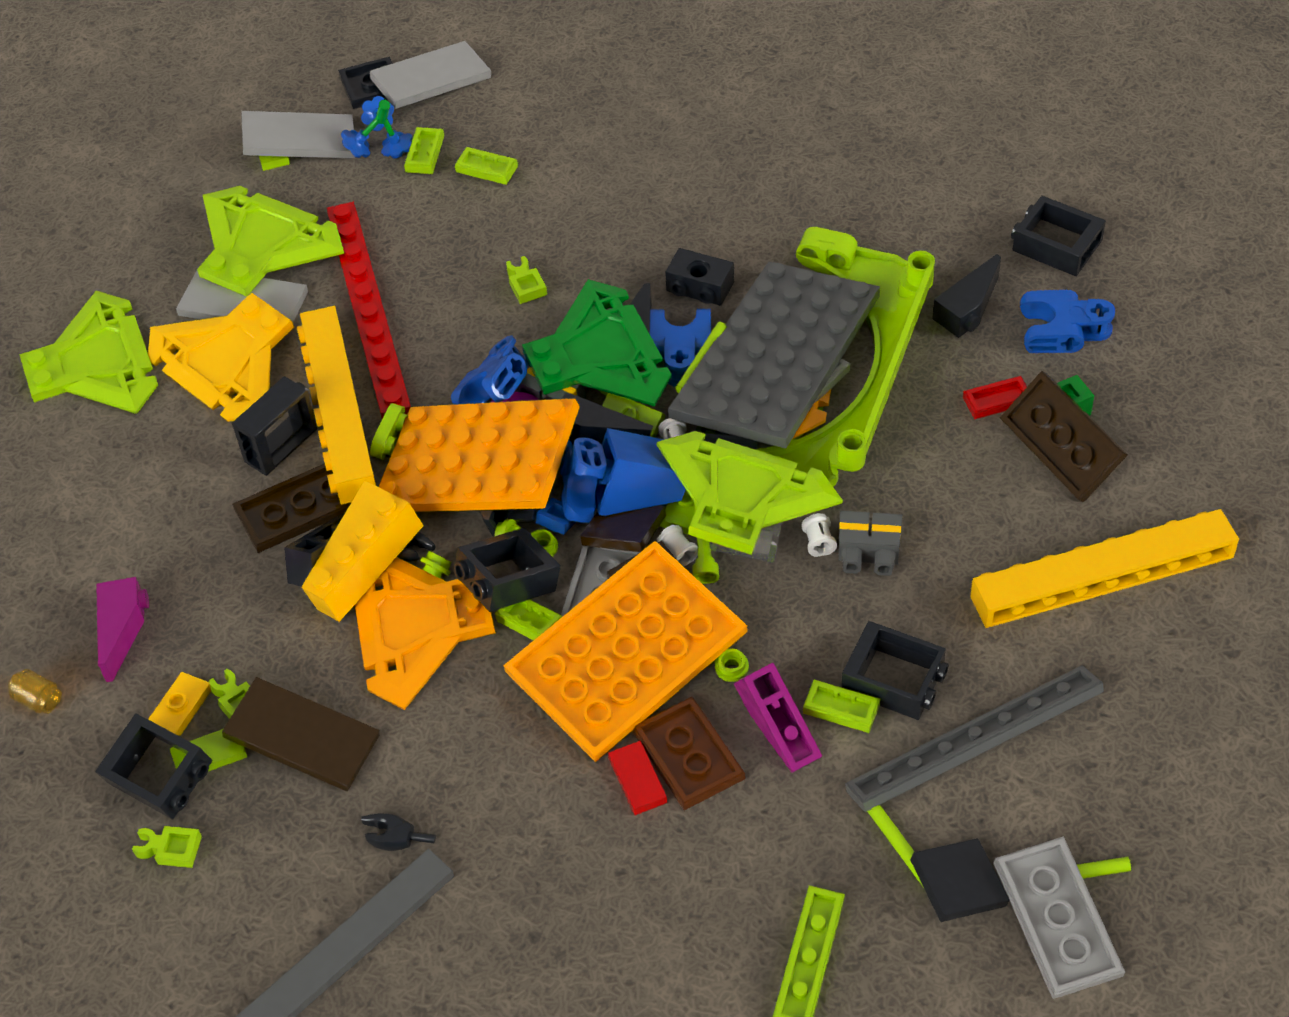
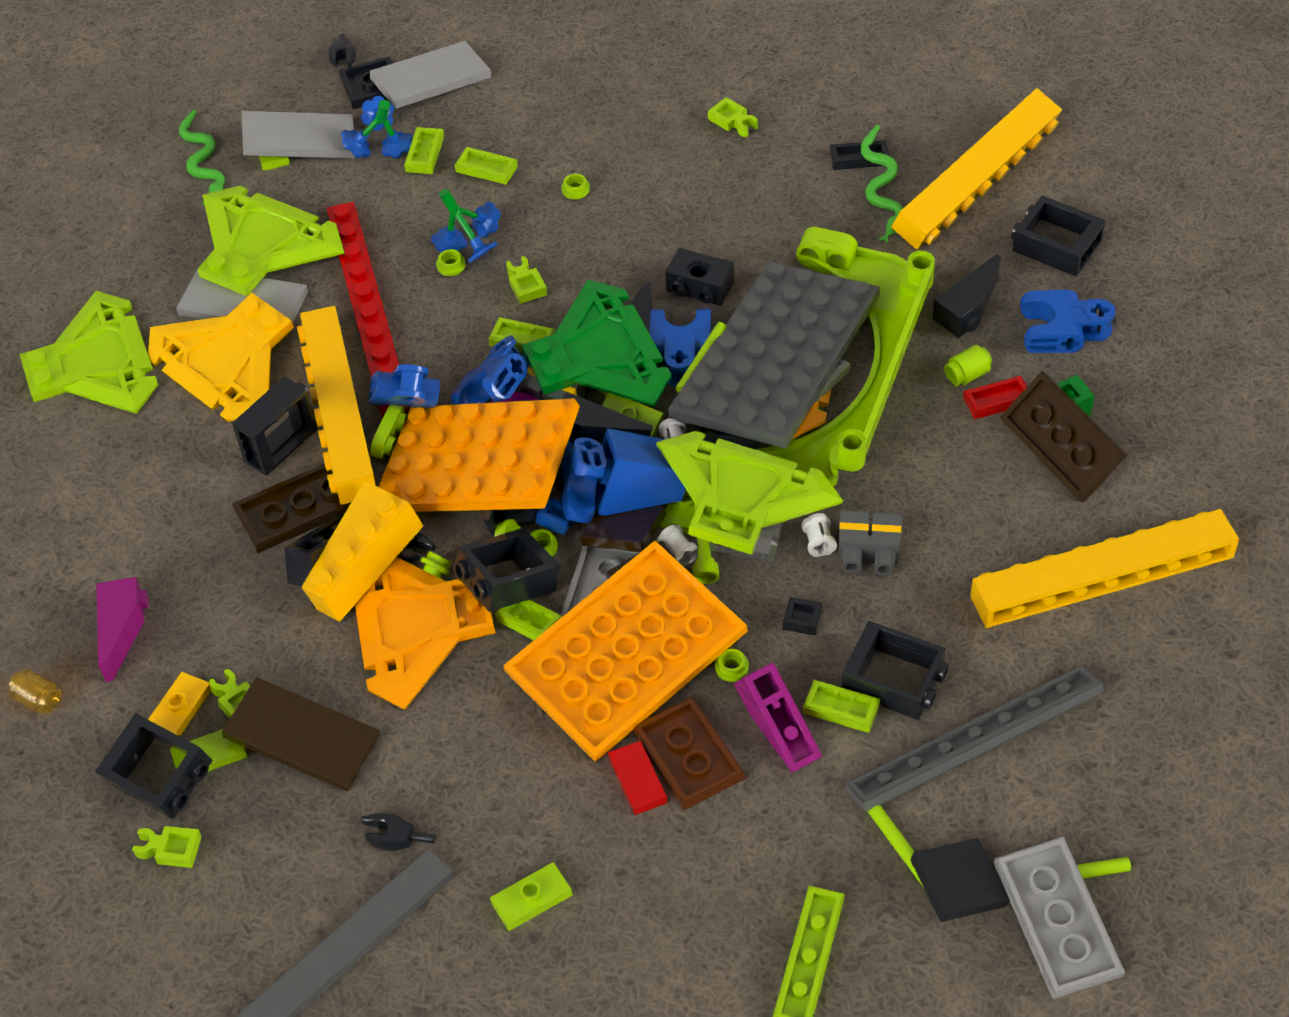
none -> bright green animal [179,110,225,205]
none -> black hand [328,34,356,67]
none -> blue piece [368,364,440,408]
none -> blue plant [431,189,501,264]
none -> lime plate [436,249,466,276]
none -> lime plate [488,317,556,353]
none -> lime plate [490,862,572,931]
none -> lime plate [561,173,590,199]
none -> lime plate [708,97,758,137]
none -> black tile [783,597,823,636]
none -> black tile [830,140,889,170]
none -> bright green animal [861,125,903,243]
none -> yellow brick [891,88,1062,249]
none -> lime brick [944,345,992,387]

